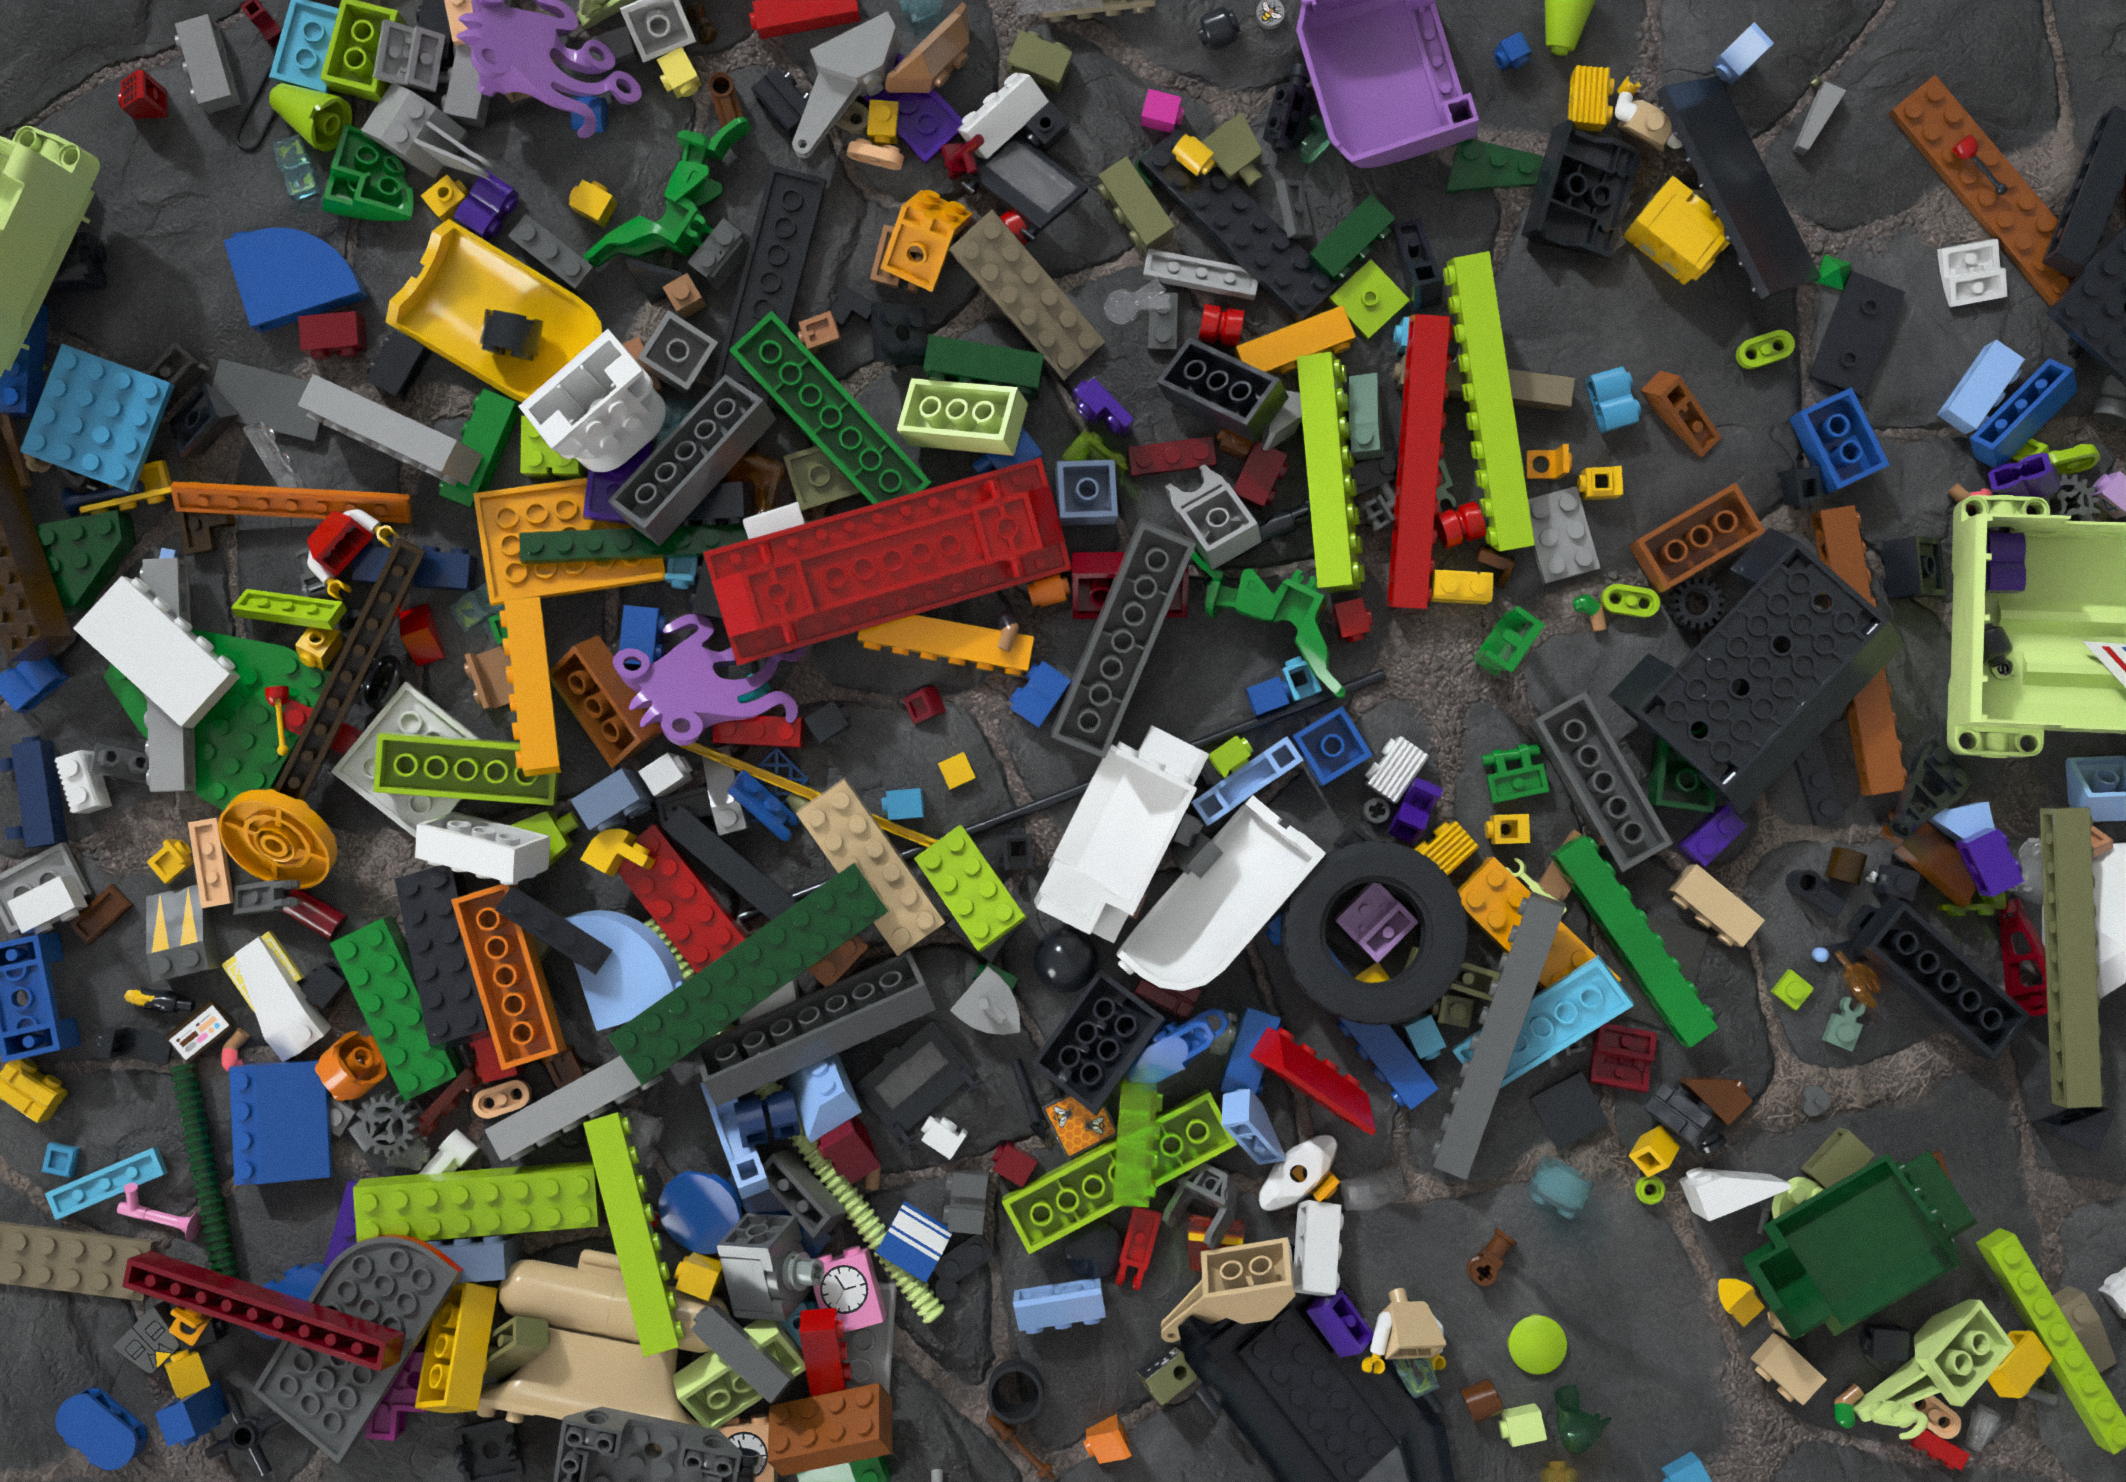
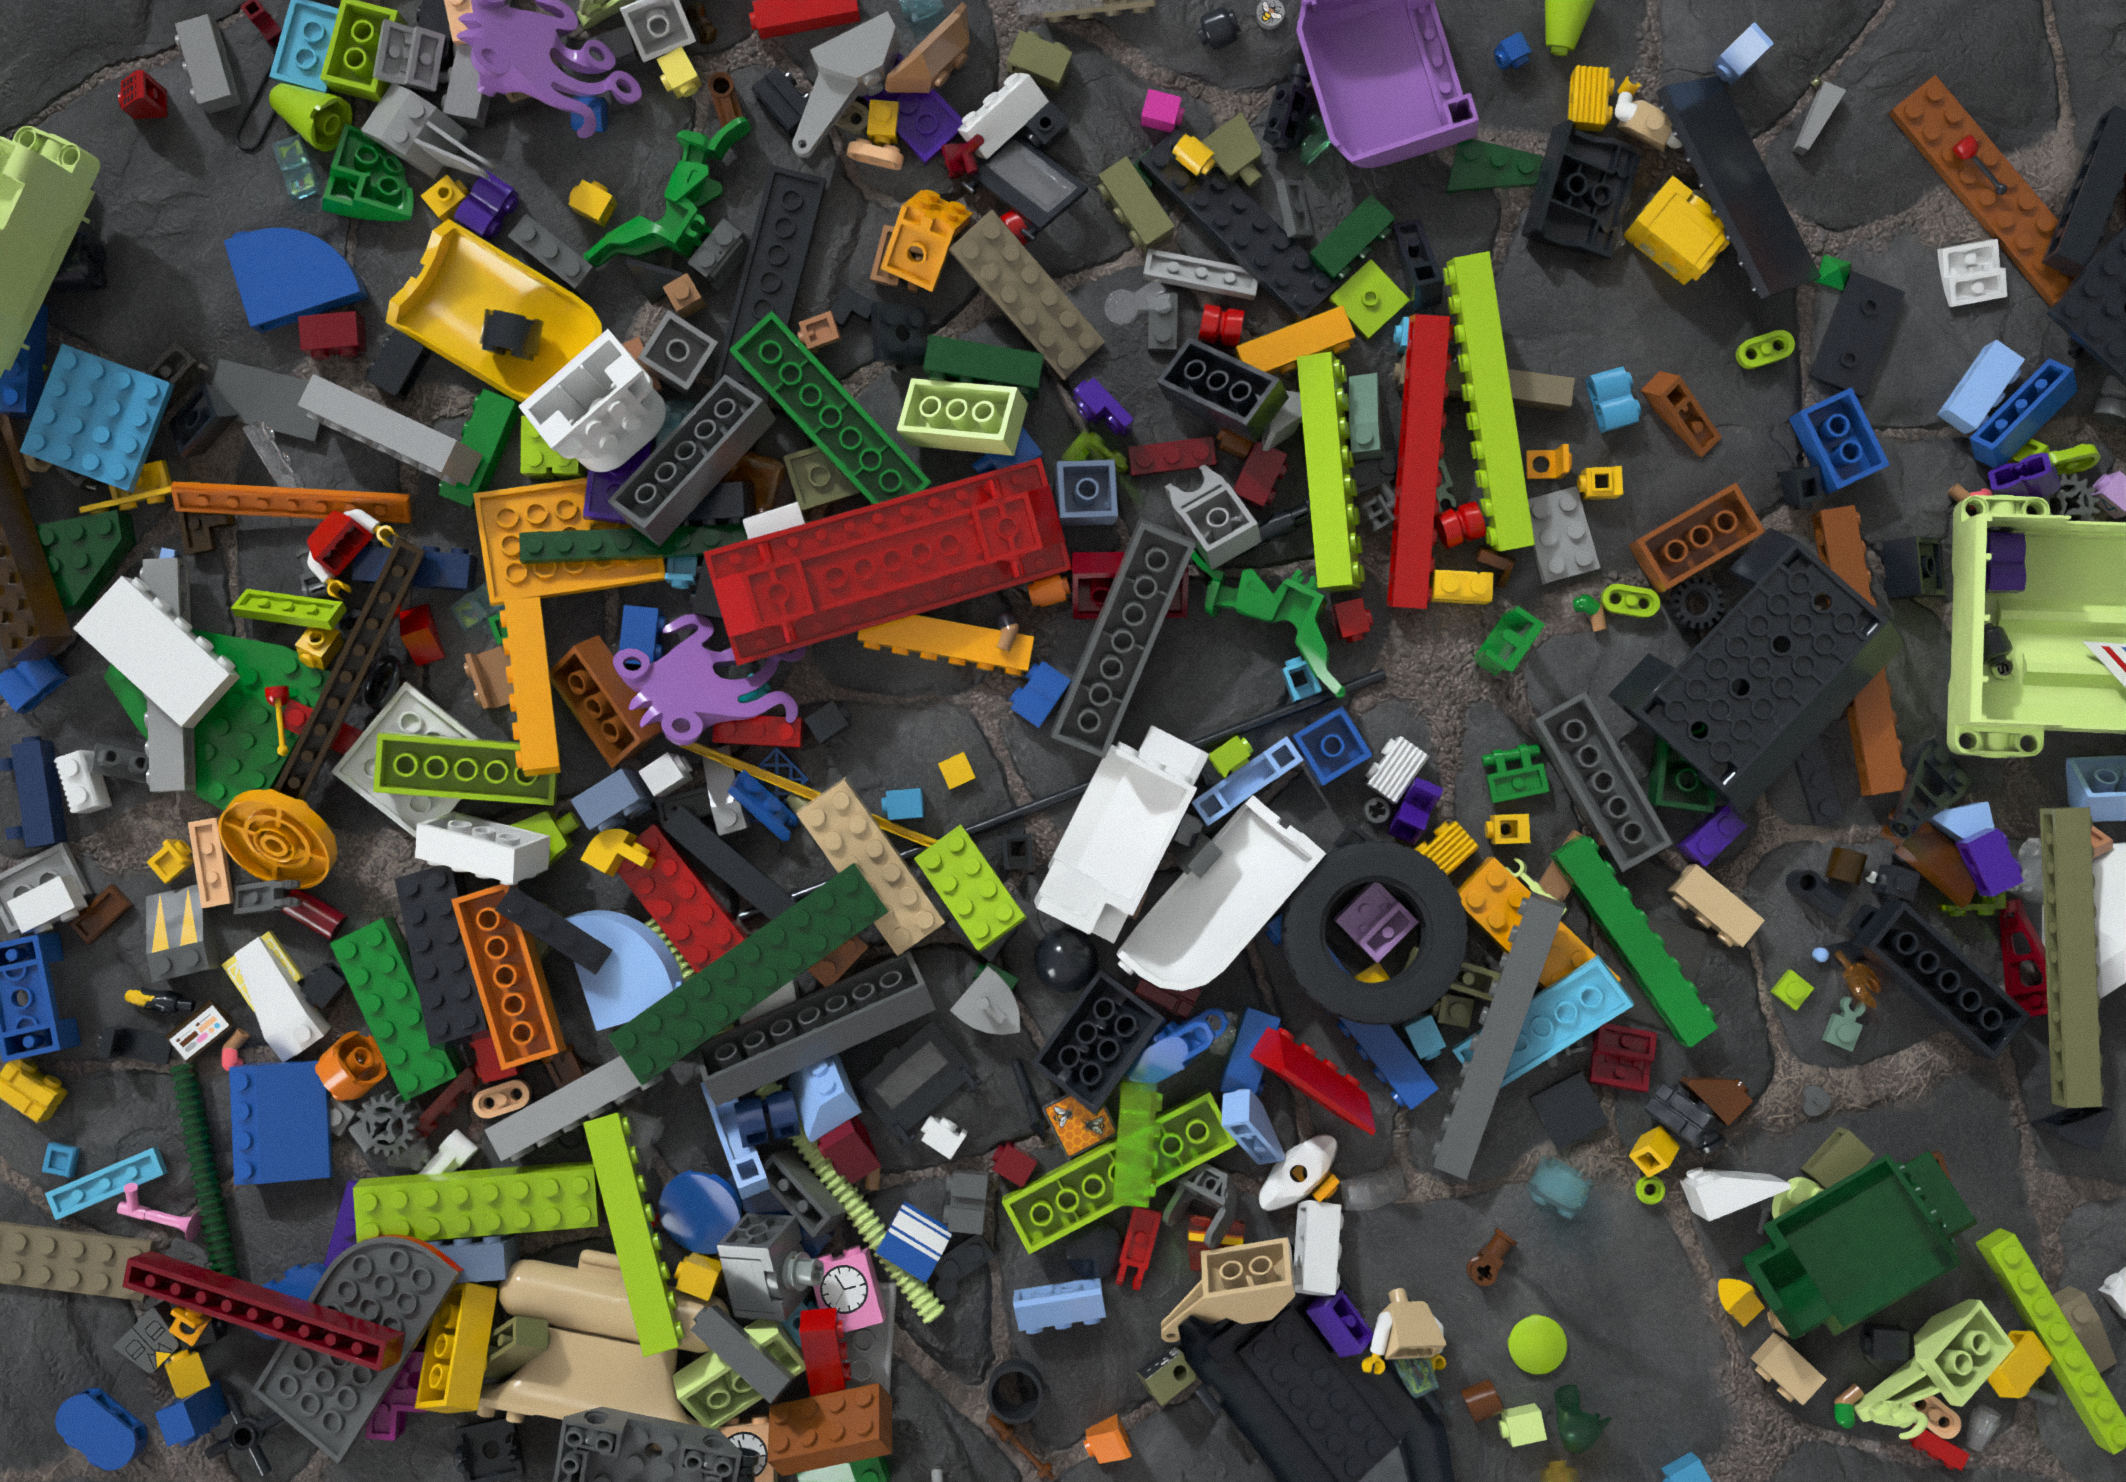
dark blue piece [61,480,145,516] -> none
dark red slope [903,685,946,725] -> none
blue brick [1244,676,1291,717] -> none

